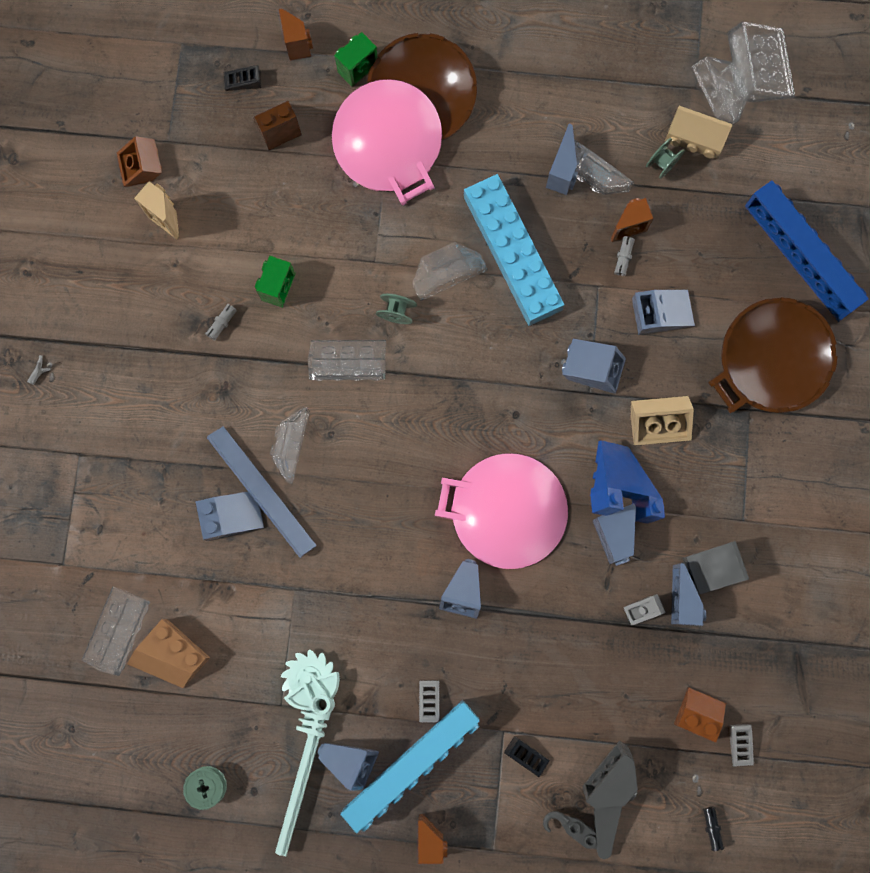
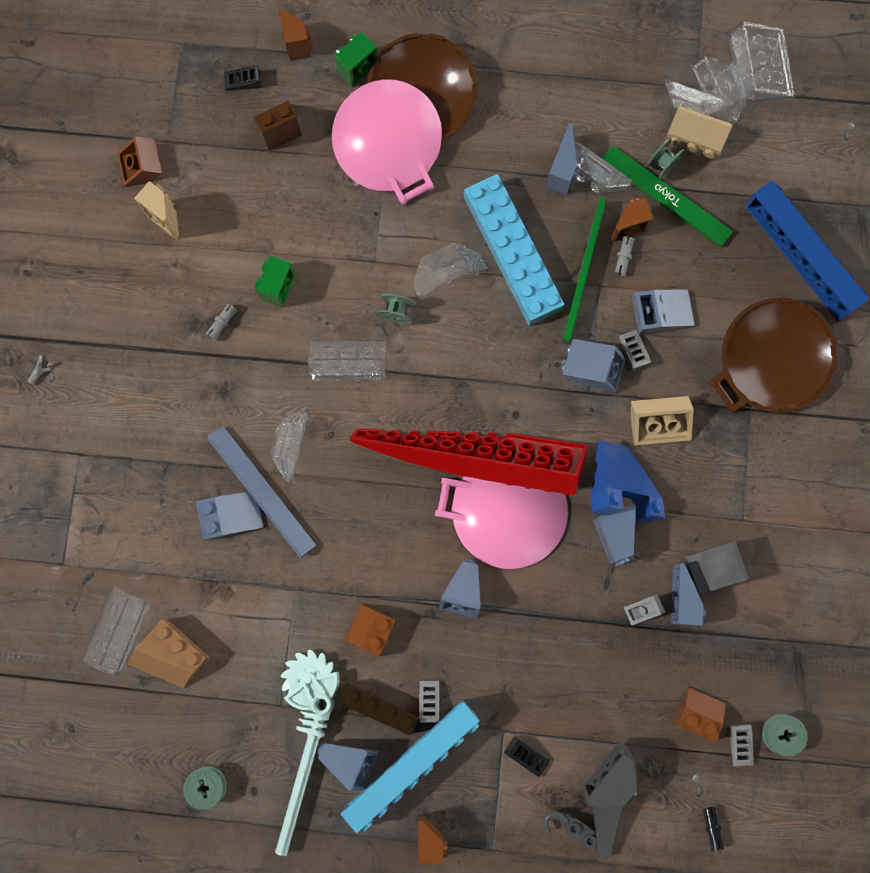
none -> dark brown brick [338,683,419,736]
none -> dark orange slope [345,604,397,657]
none -> red wedge [350,429,588,496]
none -> green tile [562,198,607,345]
none -> green tile [601,145,733,247]
none -> light grey slope [618,330,651,371]
none -> clear wedge [664,79,737,118]
none -> sand green piece [762,714,808,757]

